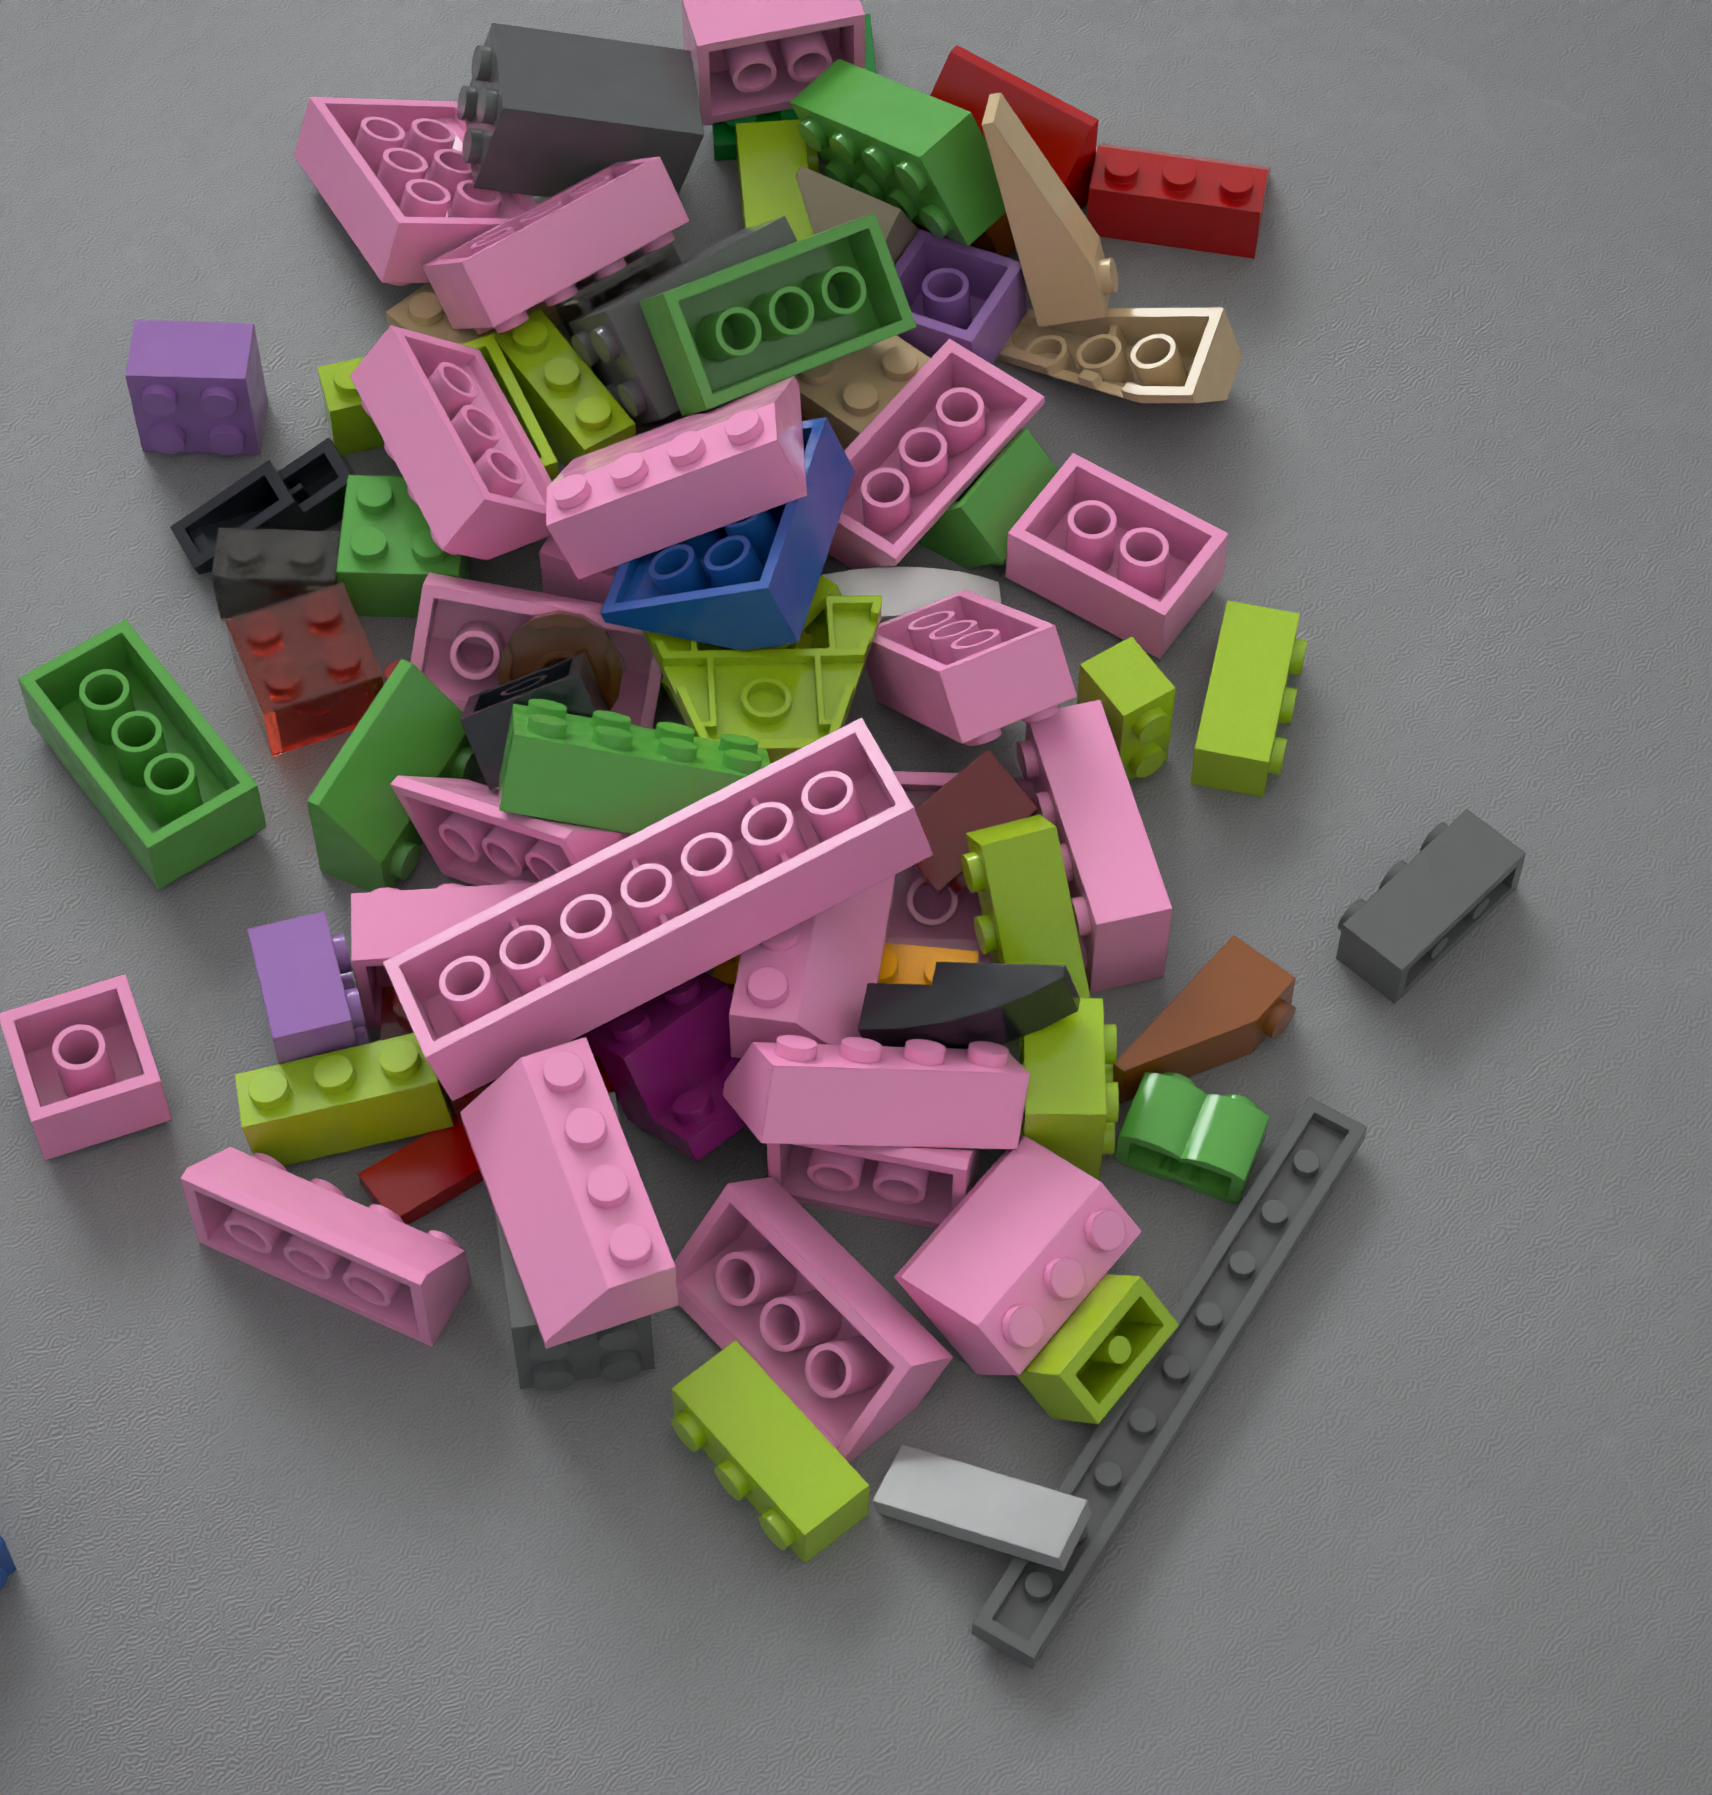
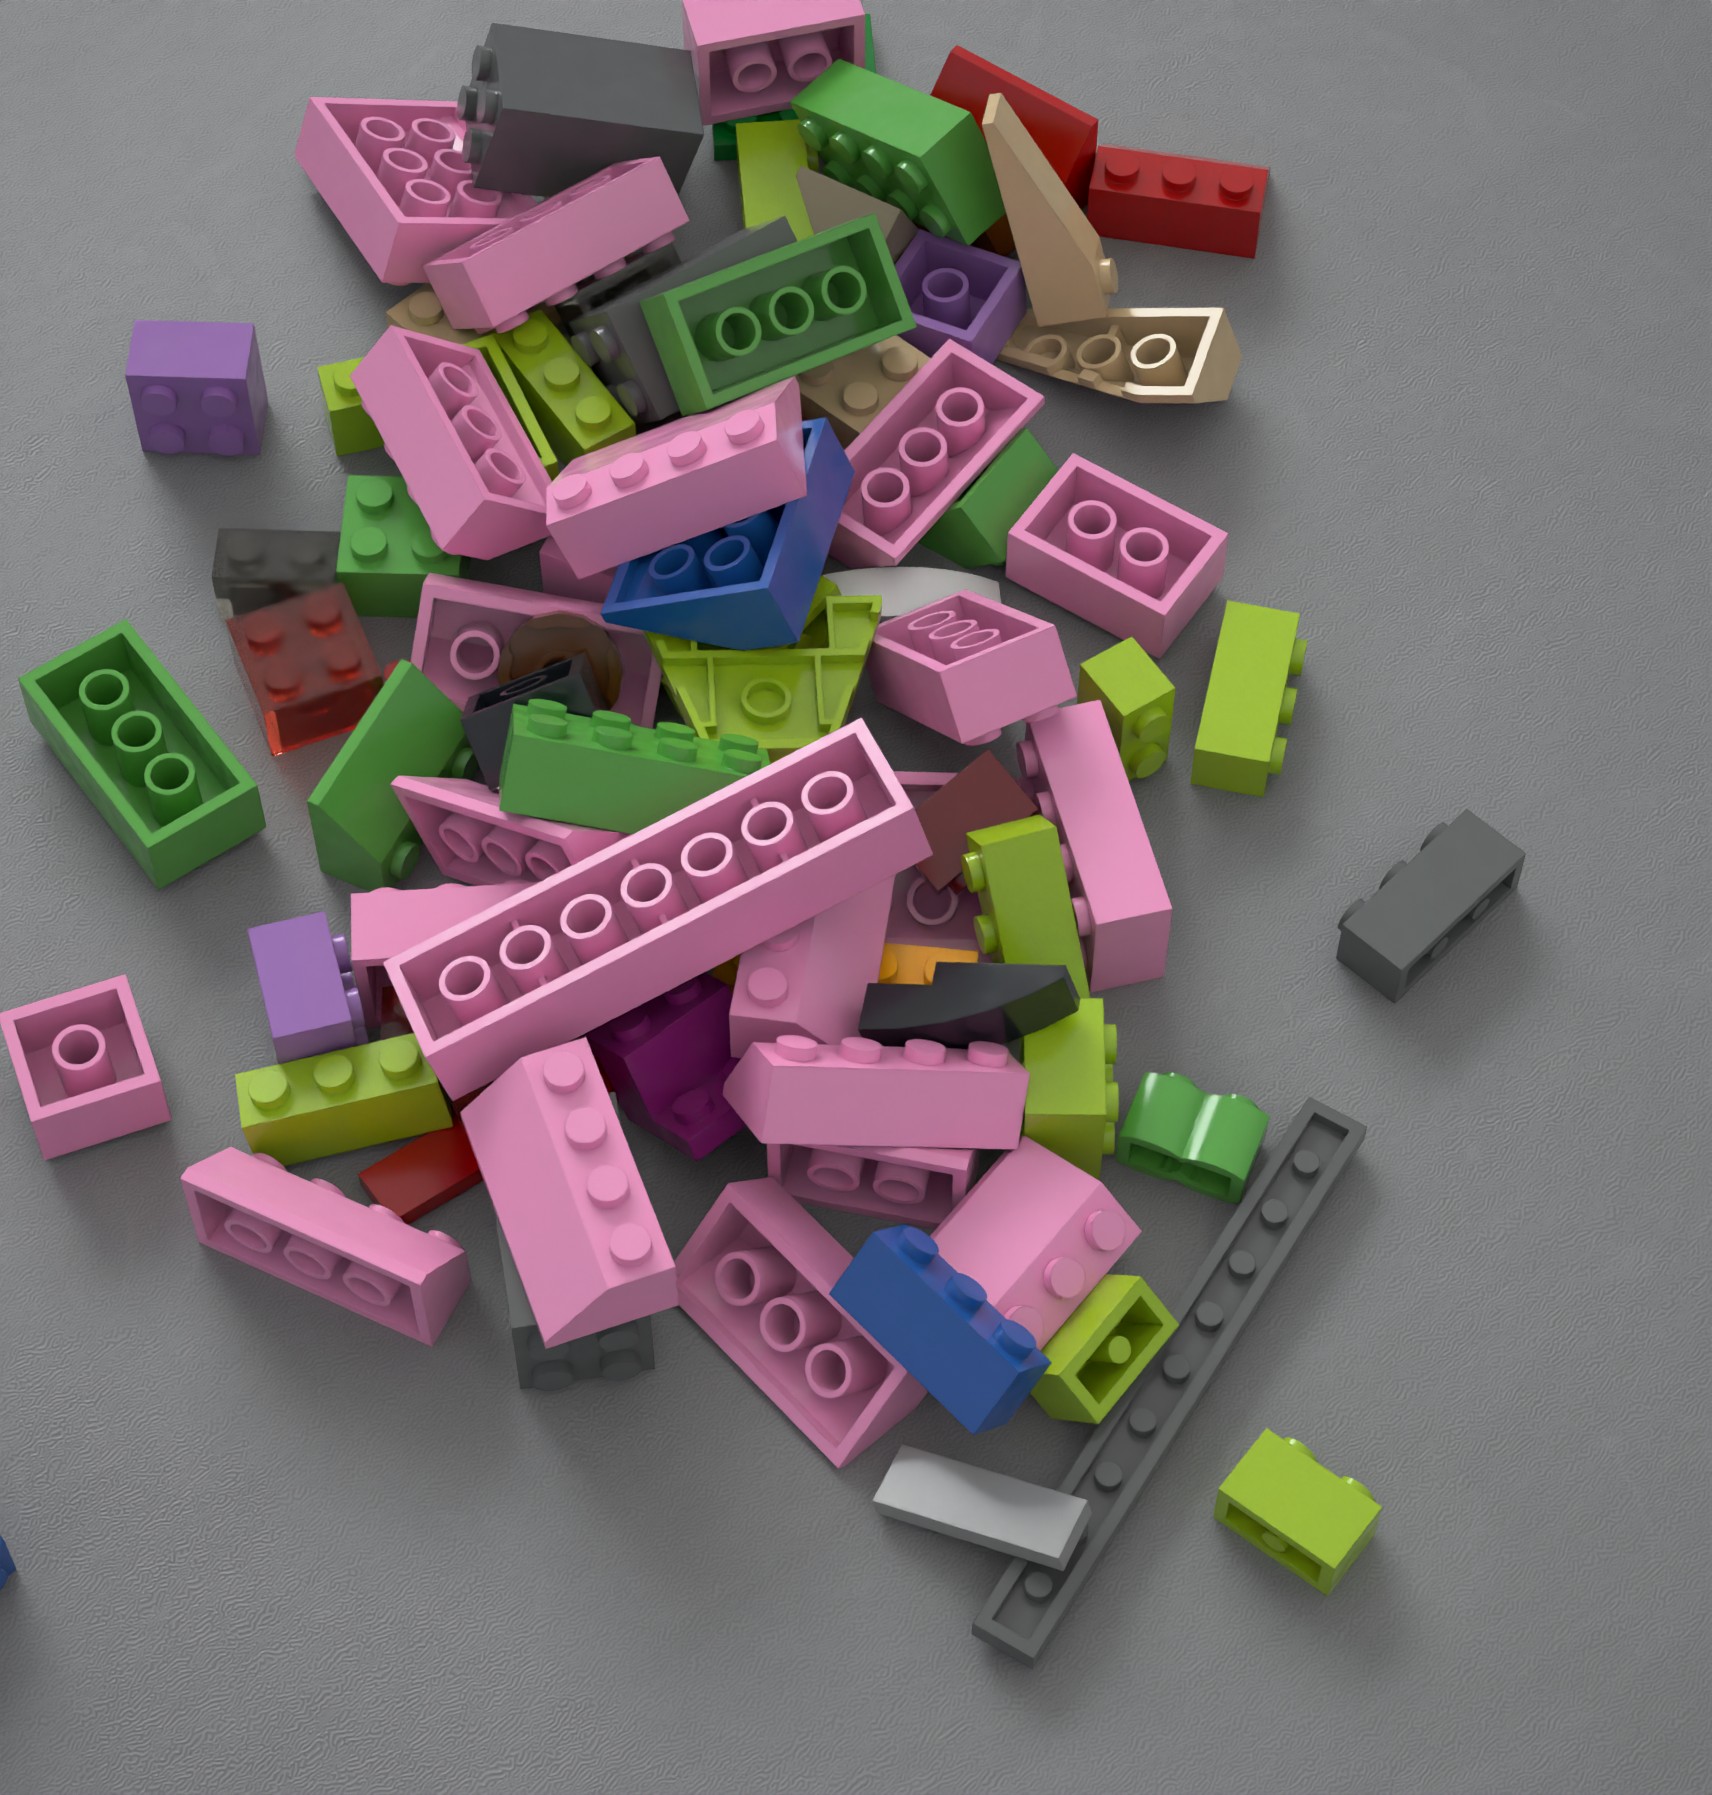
black slope [170,437,356,575] -> none
lime brick [671,1340,869,1564] -> none
dark orange slope [1113,935,1296,1104] -> none
none -> blue brick [829,1224,1052,1435]
none -> lime brick [1213,1428,1382,1597]

